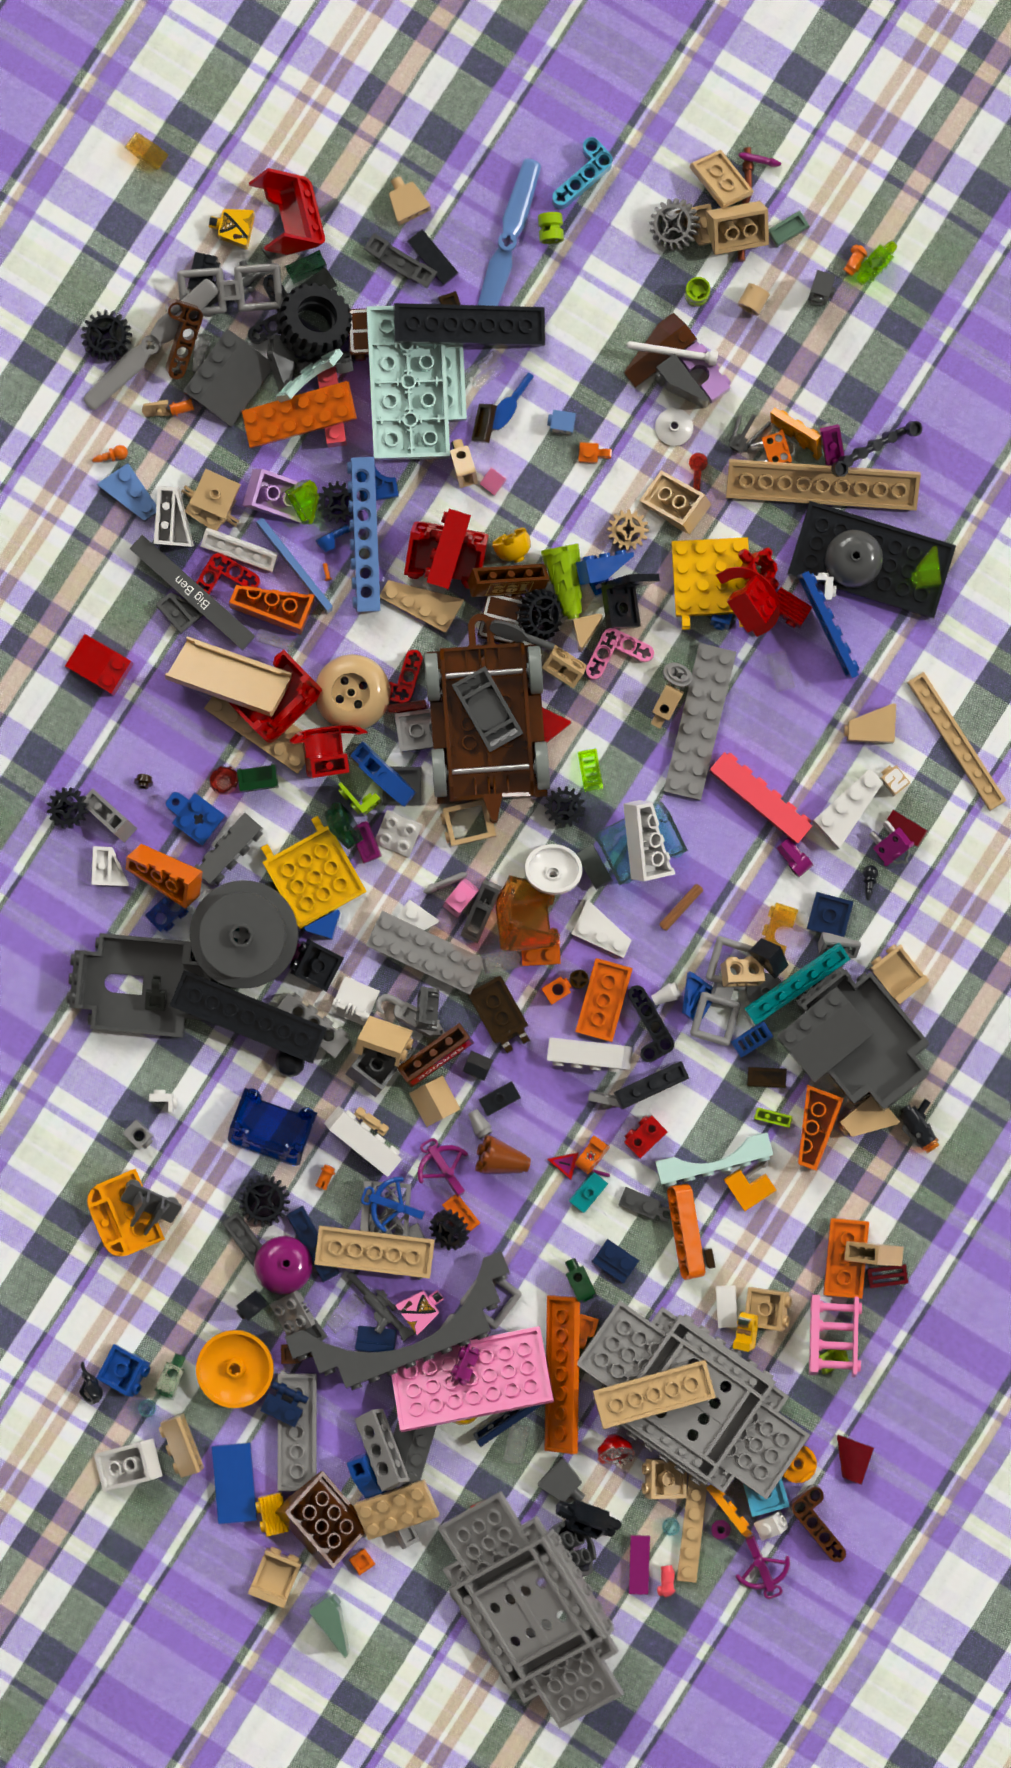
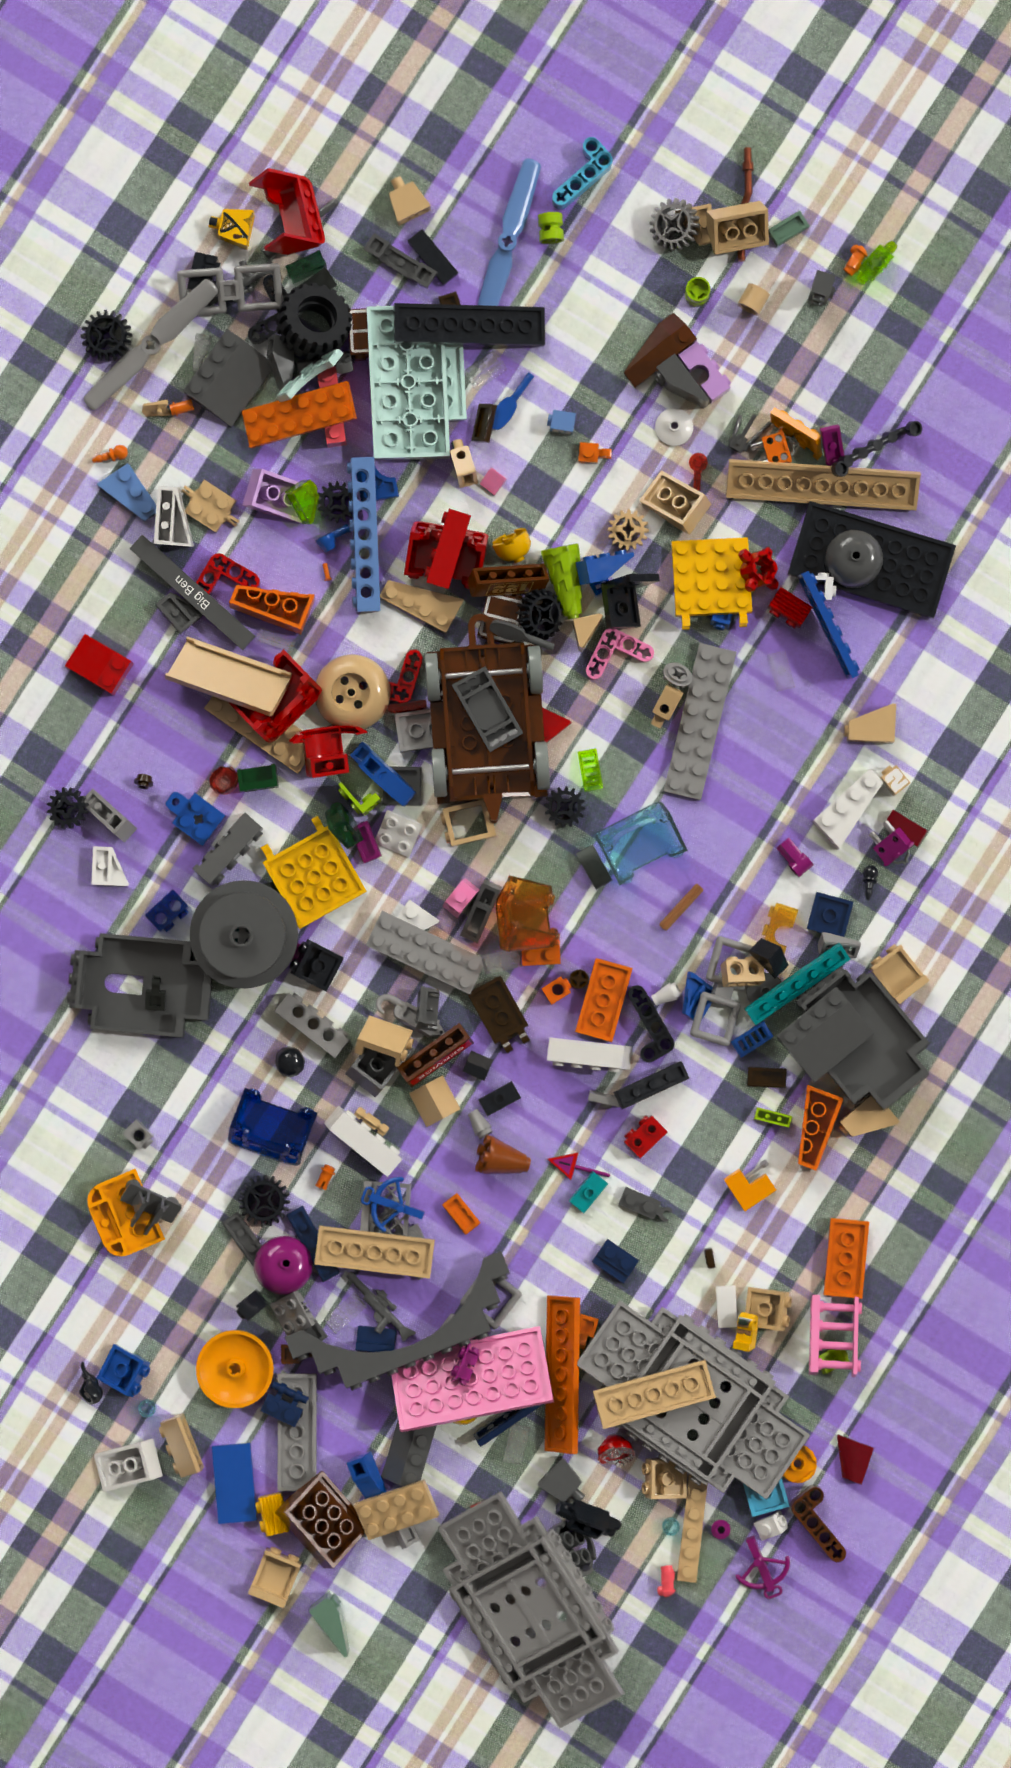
clear yellow slope [125,132,169,170] -> none
orange wedge [125,844,203,909] -> none
white bracket [149,1090,178,1113] -> none
clear green torso [154,1353,186,1400] -> none
reddish brown beam [165,299,203,379] -> none
black plate [169,970,327,1064] -> none
tan plate [190,469,241,520] -> none
white tile [200,528,279,572] -> none
medium blue tile [256,518,333,614] -> none
blue slope [304,910,341,939] -> none
white hinge [330,976,380,1026] -> none
orange tile [349,1548,376,1576] -> none
light grey brick [355,1409,410,1491] -> none
bright pink torso [395,1290,444,1335] -> none
magenta piece [418,1138,468,1197] -> none
light grey piece [423,872,467,894] -> none
black gear [429,1209,470,1251] -> none
white dish [525,844,582,895] -> none
tan brick [542,645,587,689] -> none
dark green torso [565,1258,598,1304] -> none
white wing [572,899,632,958] -> none
orange leg [575,1135,610,1174] -> none
white wedge [623,800,675,881] -> none
white piece [626,341,718,366] -> none
magenta tile [629,1535,650,1595] -> none
light aqua arch [655,1132,773,1187] -> none
orange beam [667,1183,705,1280] -> none
tan tile [690,150,754,209] -> none
light orange wing [706,1484,753,1538] -> none
coral brick [709,752,812,845] -> none
red piece [716,567,780,637] -> none
magenta piece [738,152,781,167] -> none
tan slope [845,1241,904,1266] -> none
dark red tile [867,1264,909,1288] -> none
black piece [899,1099,939,1153] -> none
tan tile [907,672,1007,811] -> none
clear neon green slope [912,546,941,589] -> none

